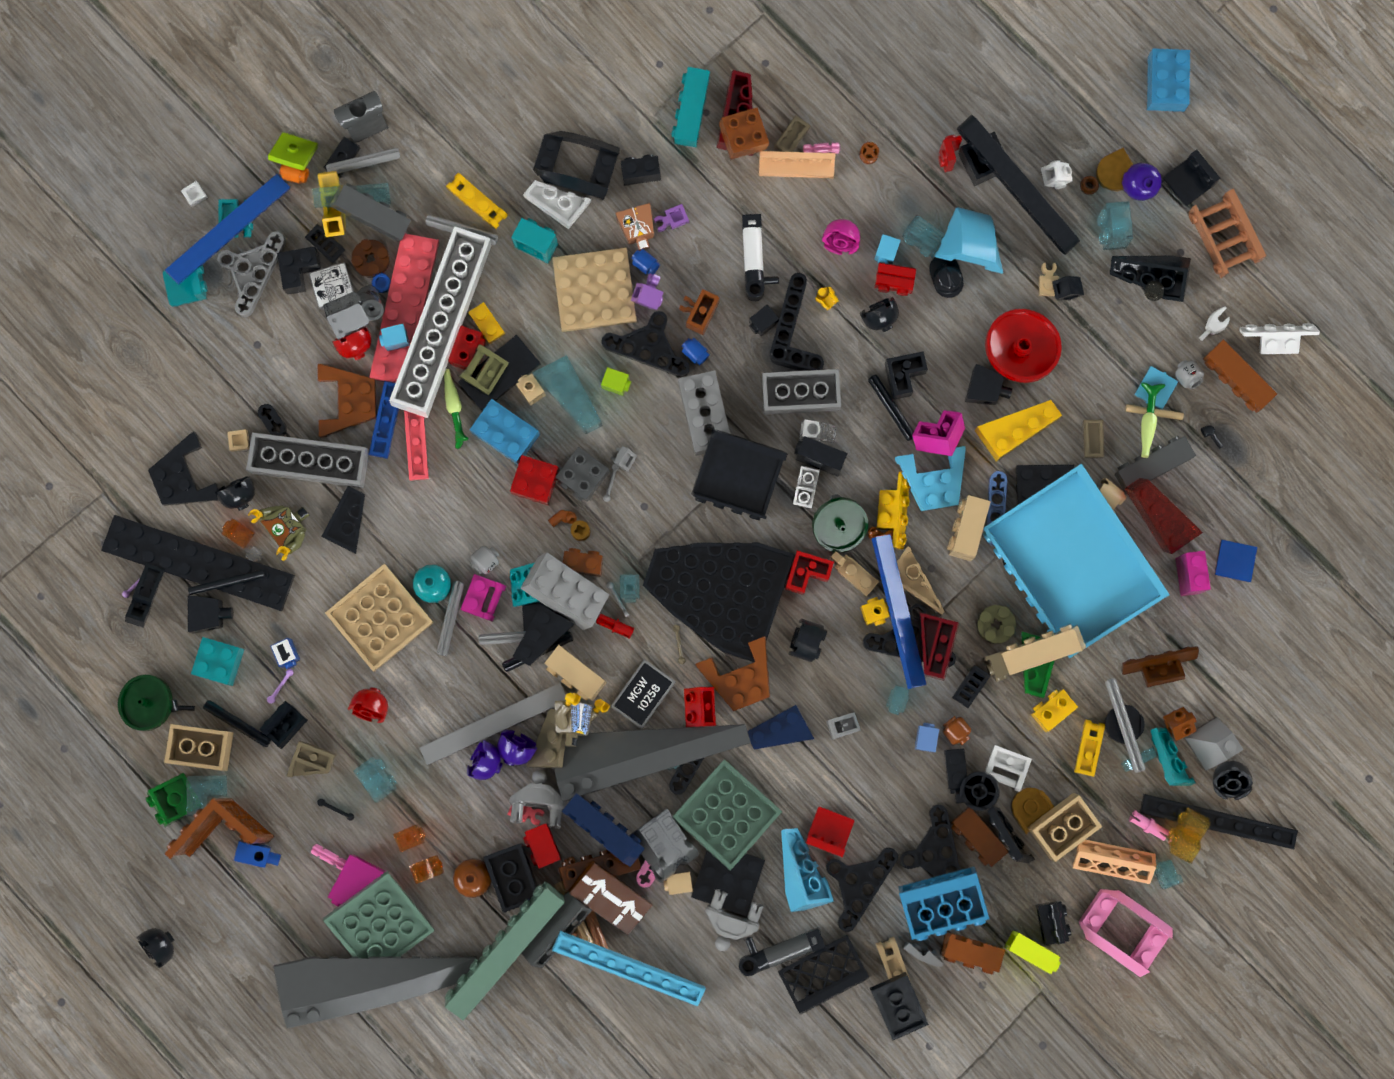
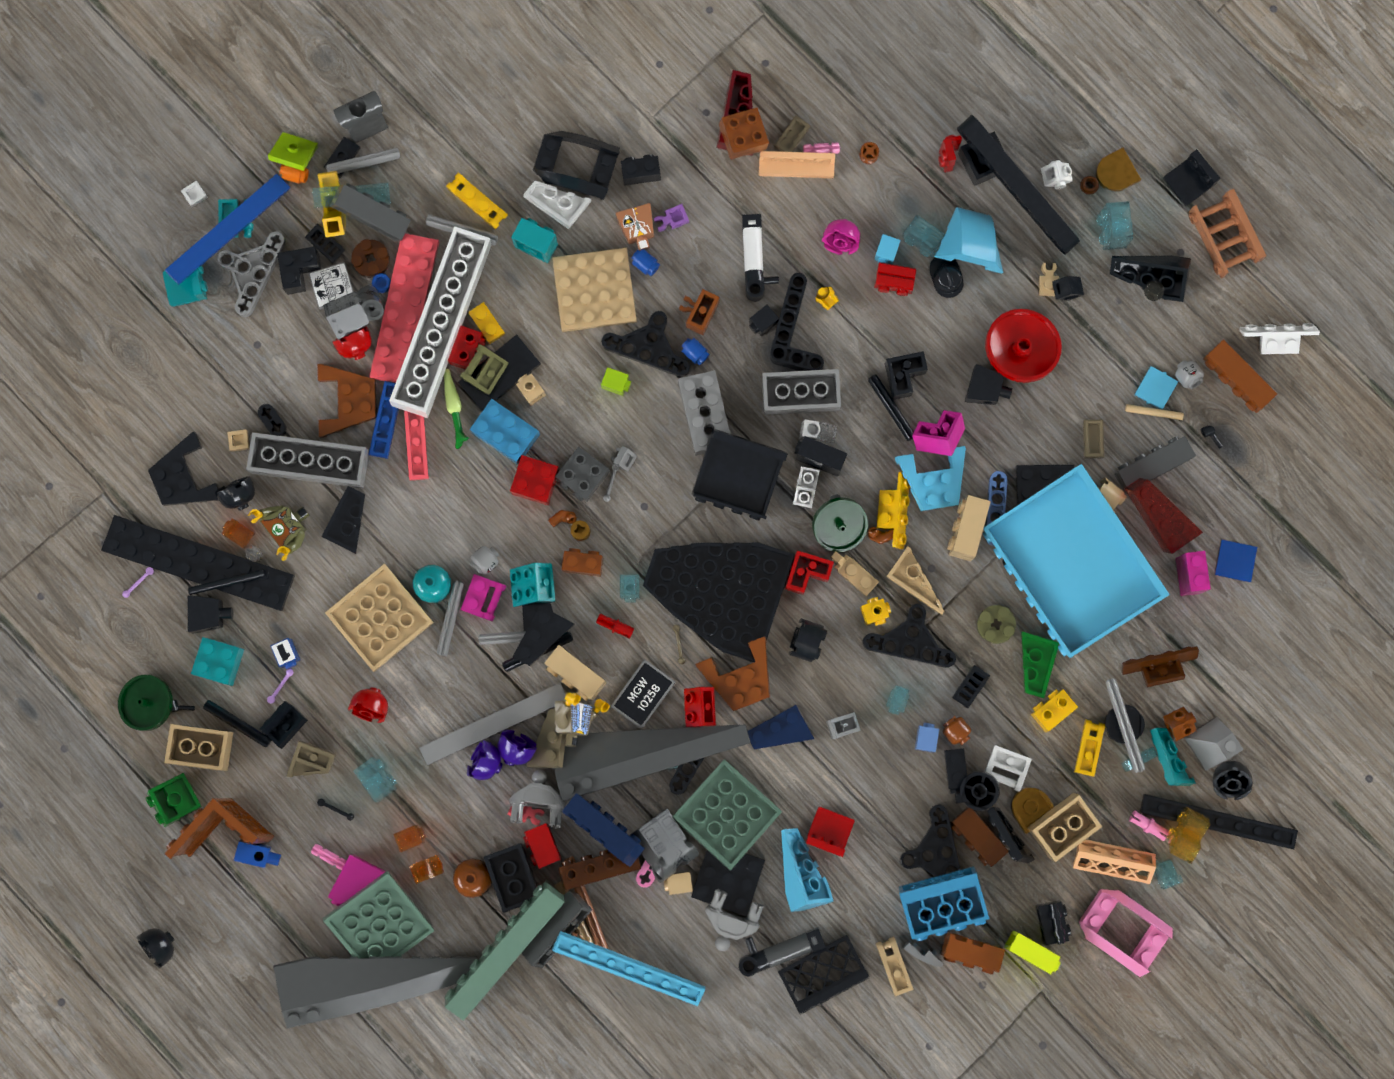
black slope [125,563,165,628] -> none
clear light blue plate [186,776,227,816] -> none
medium azure brick [379,324,410,351] -> none
light grey brick [520,552,609,630] -> none
clear light blue wedge [533,355,602,434] -> none
reddish brown tile [568,861,653,935] -> none
light grey hinge [606,582,629,618] -> none
medium lavender brick [630,274,664,310] -> none
teal brick [671,67,710,148] -> none
black beam [826,848,898,932] -> none
black cylinder [860,297,899,332] -> none
black plate [870,972,929,1041] -> none
blue tile [871,535,927,689] -> none
dark red wedge [920,613,959,681] -> none
yellow wedge [974,400,1062,461] -> none
dark tan brick [983,651,1009,682] -> none
tan brick [1001,624,1086,675] -> none
dark purple cylinder [1122,163,1162,201] -> none
yellowish green piece [1141,383,1166,458] -> none
dark azure brick [1147,48,1190,112] -> none
white hand [1199,307,1230,341] -> none

